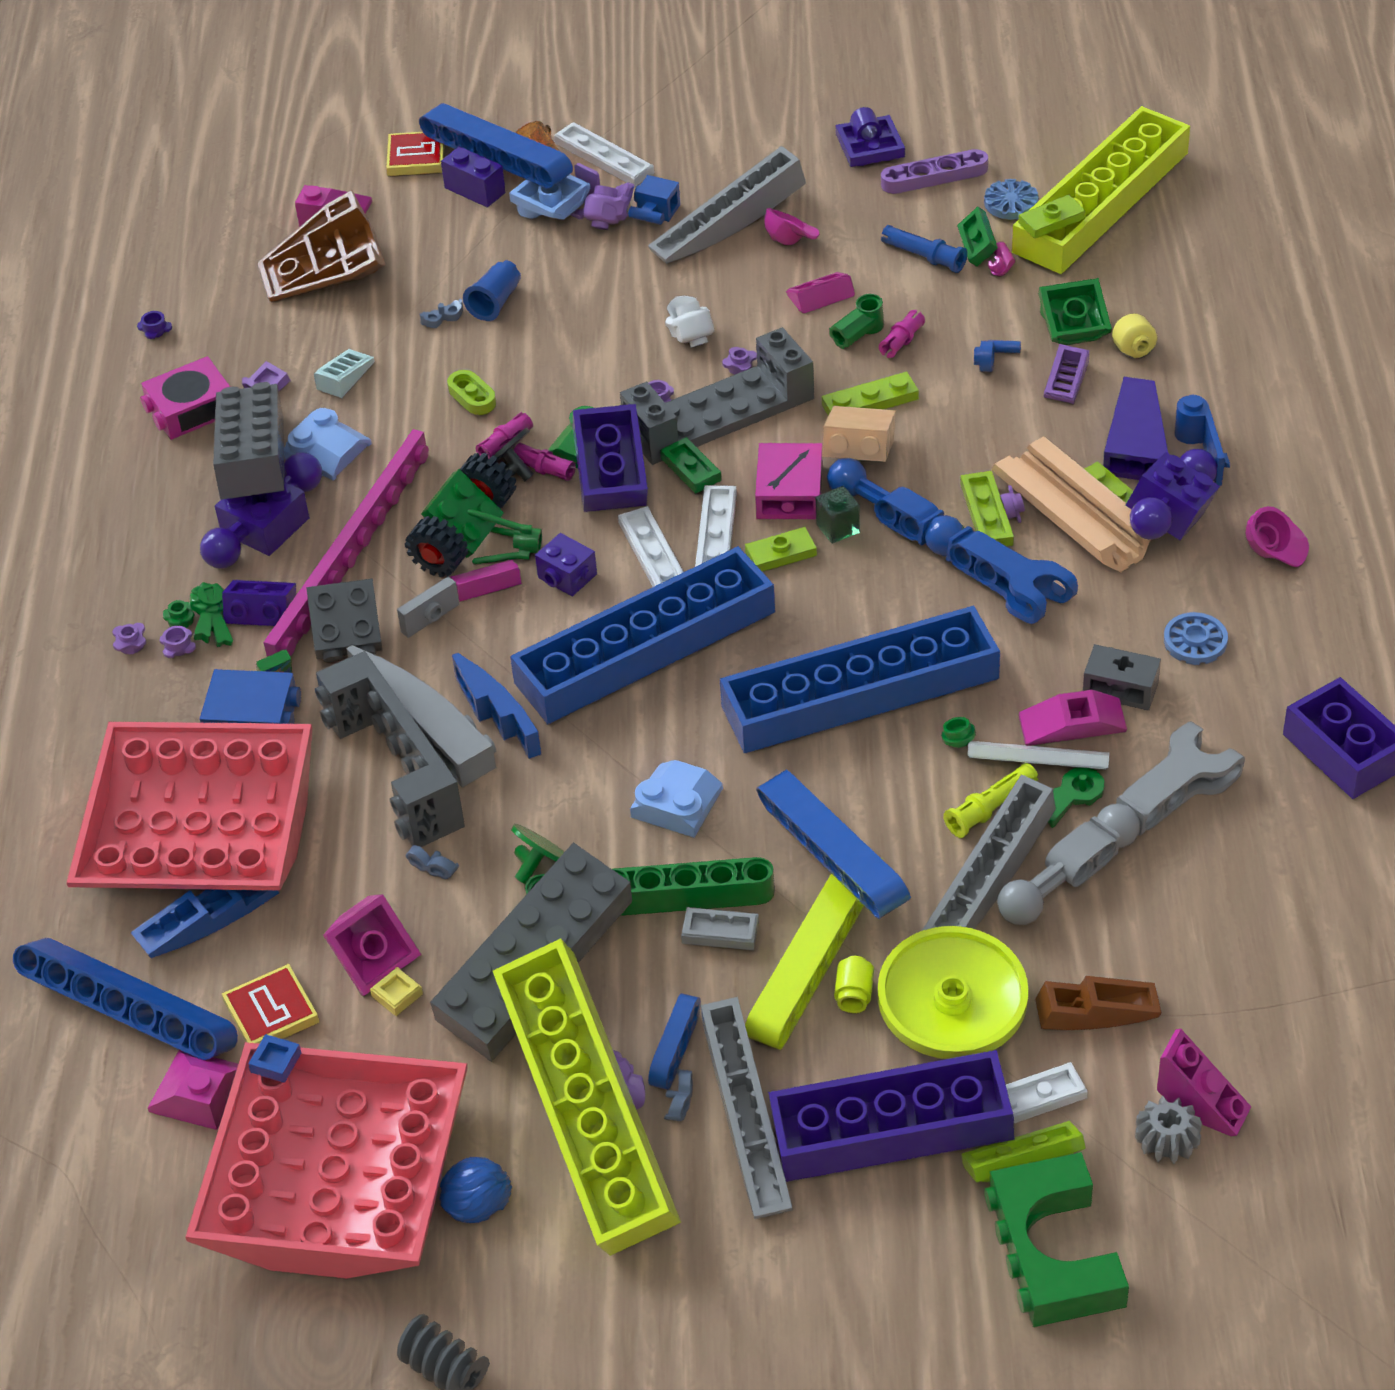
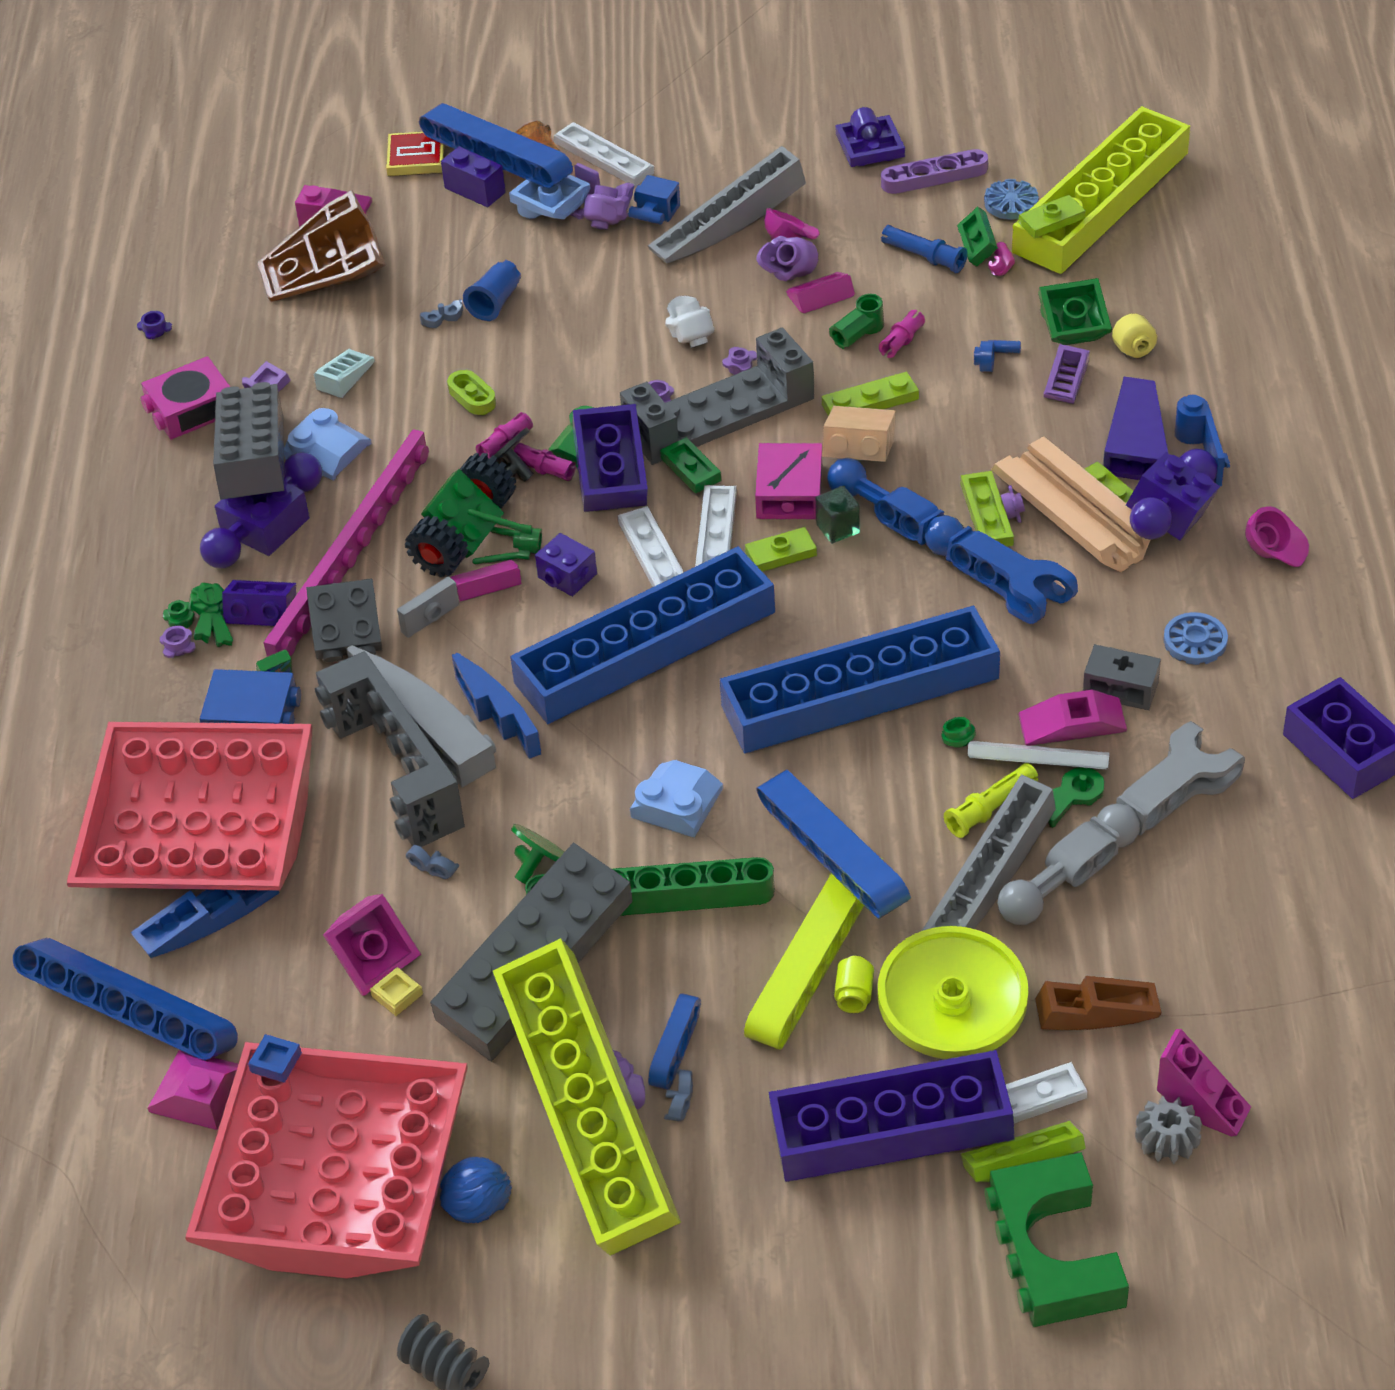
medium lavender plate [112,623,146,654] -> none
red tile [222,964,319,1044] -> none
light grey plate [681,907,759,950] -> none
light grey slope [701,997,793,1219] -> none
none -> medium lavender head [756,236,818,281]

